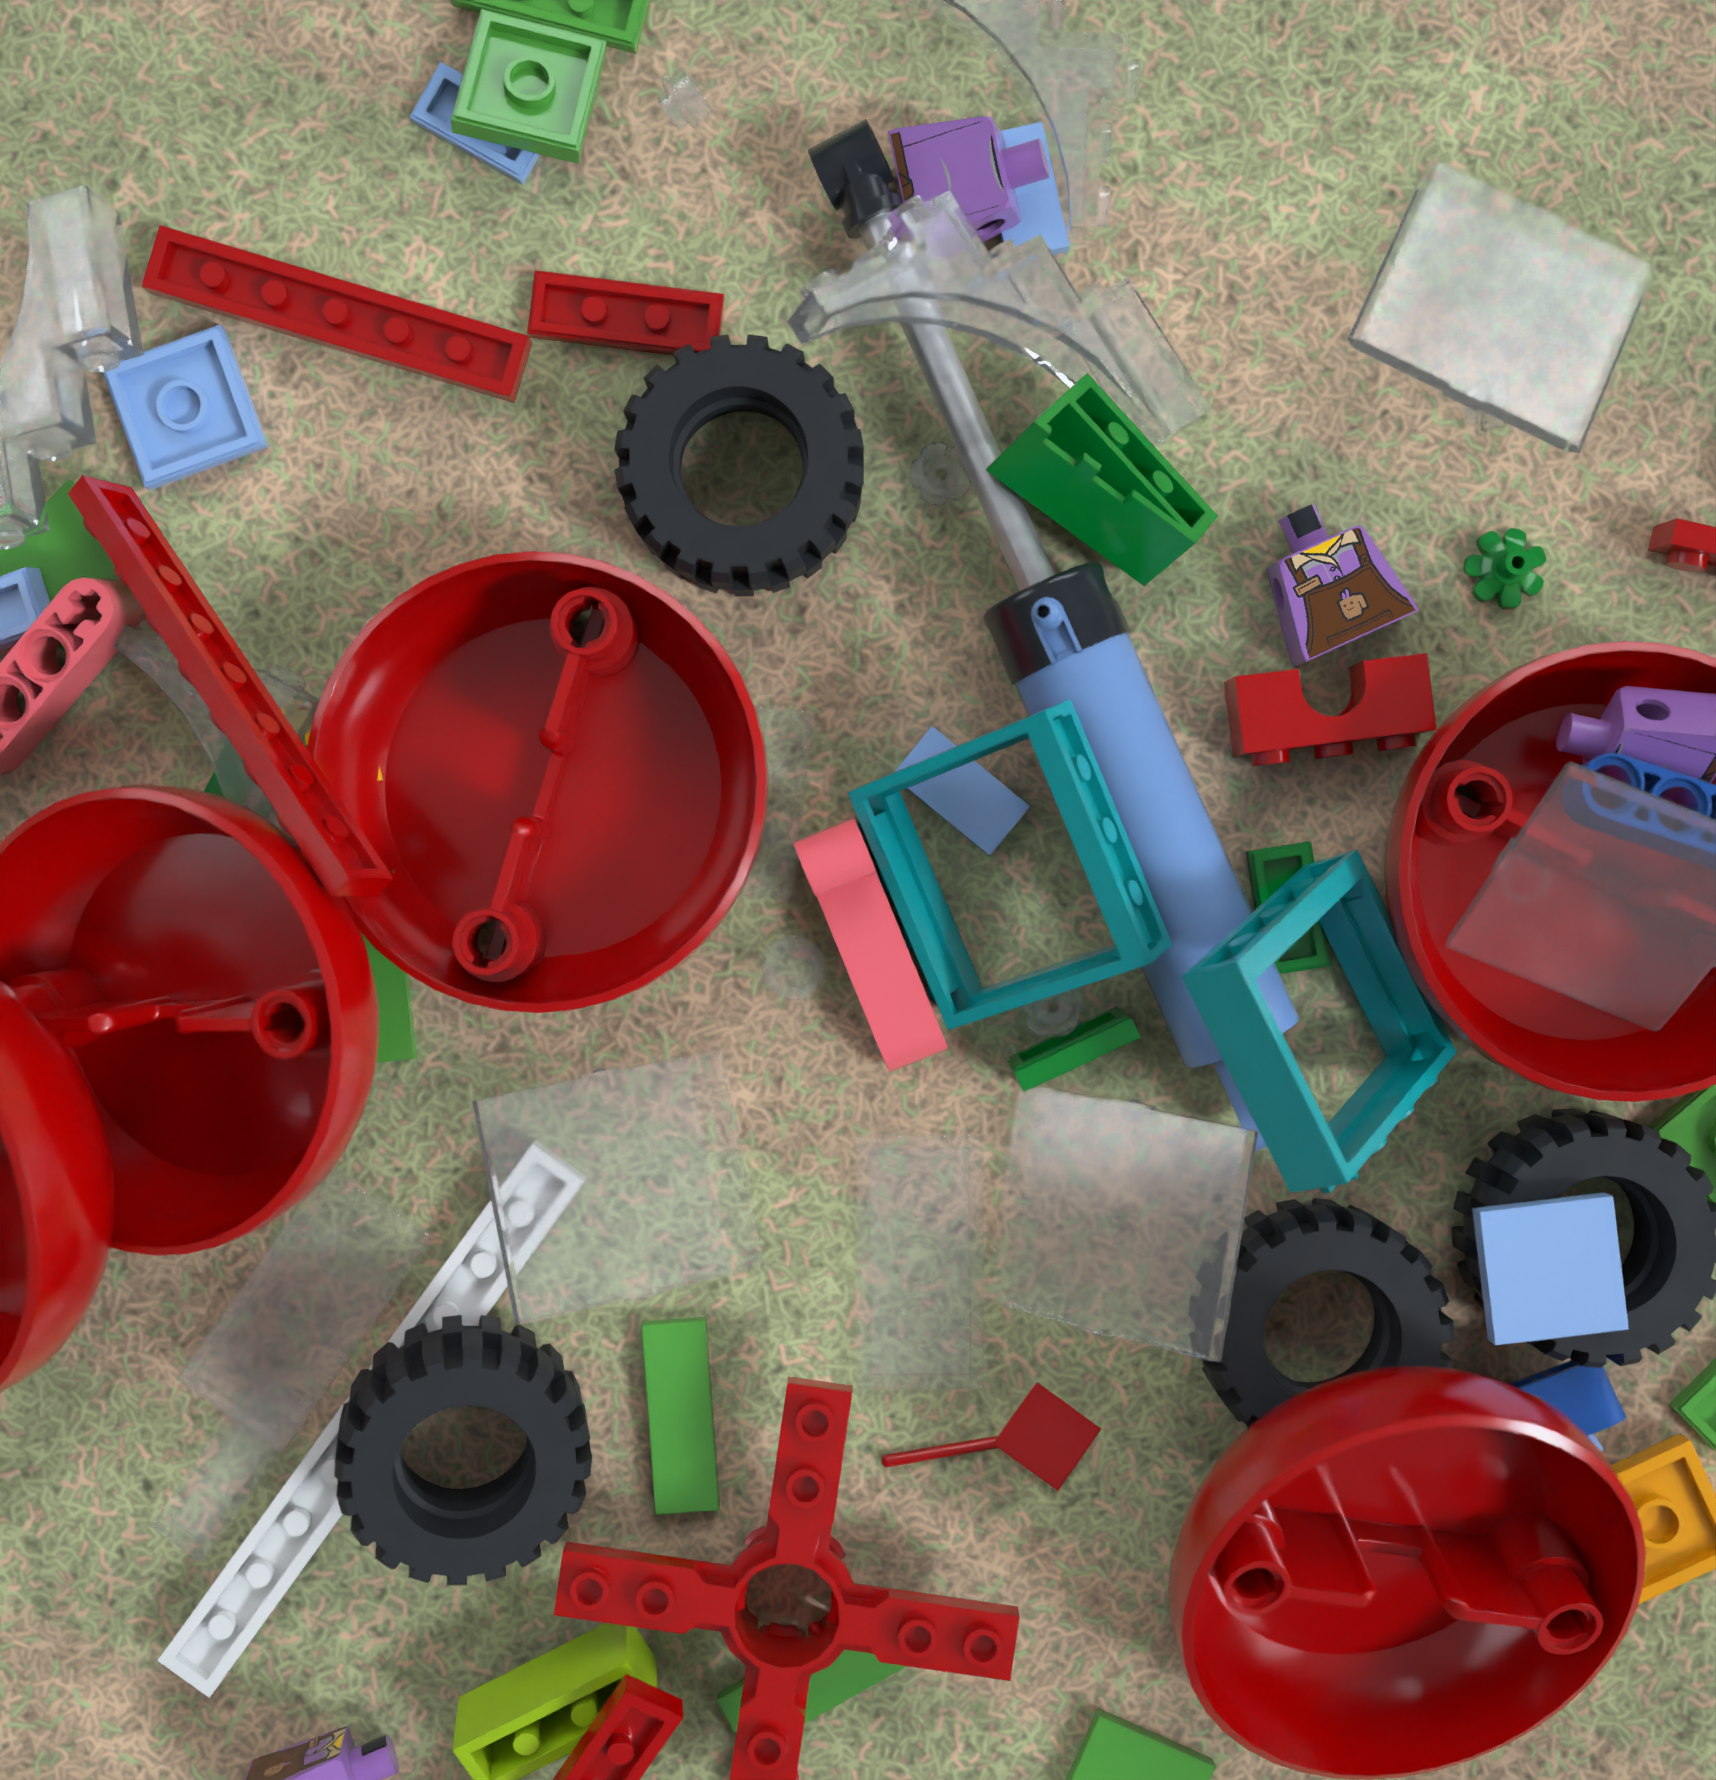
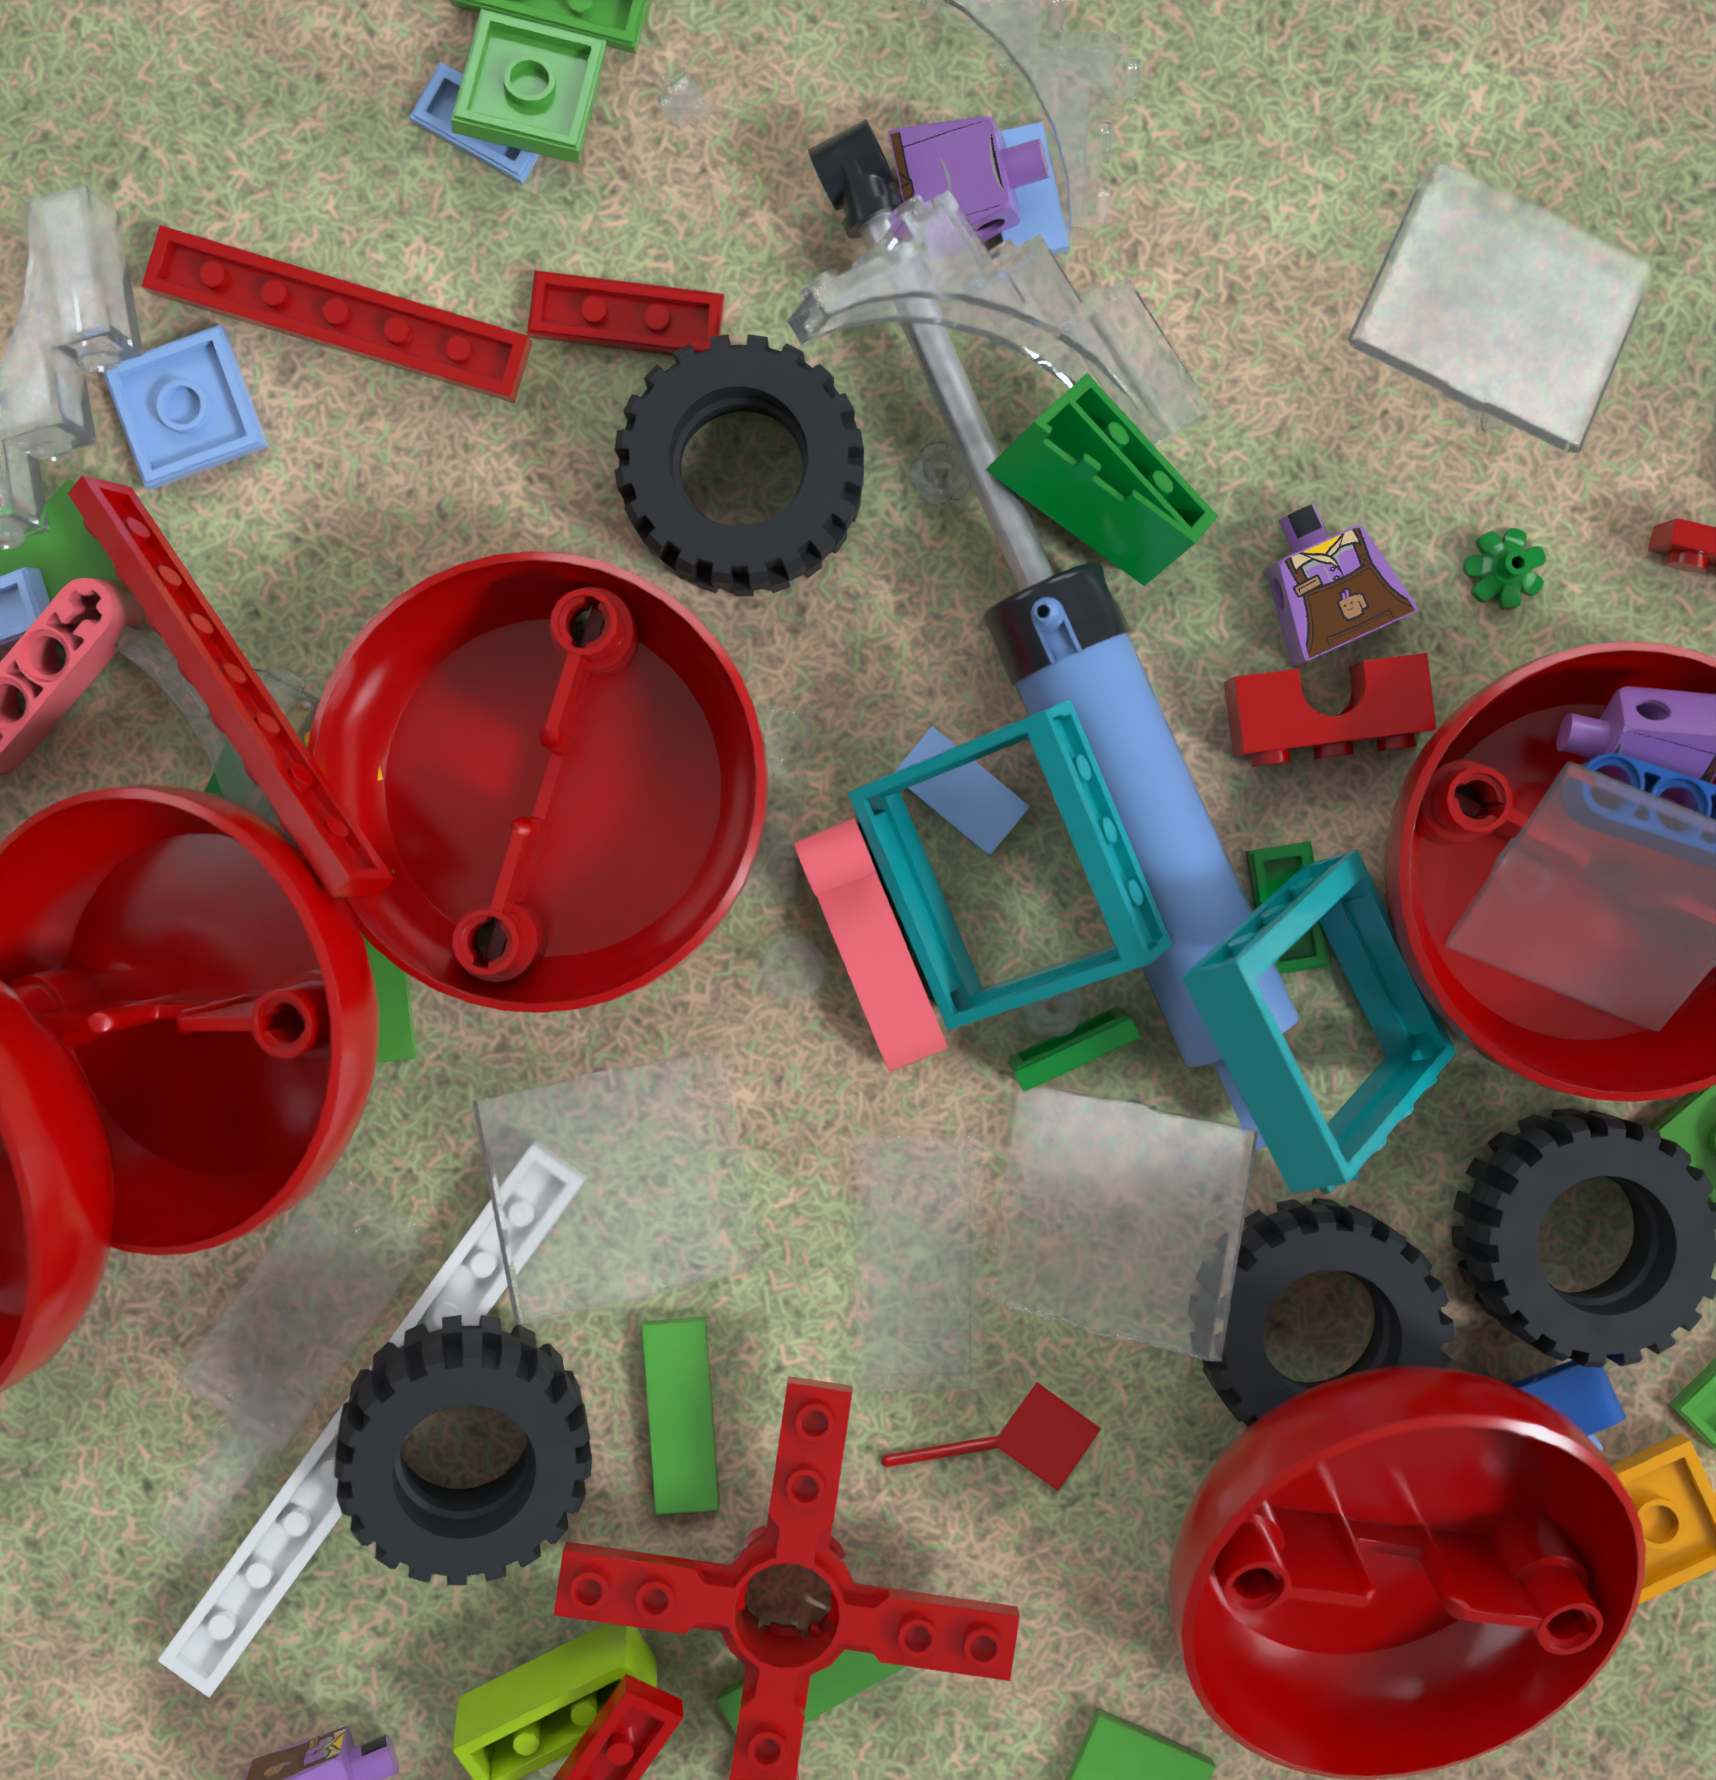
light blue tile [1472,1192,1629,1345] -> none

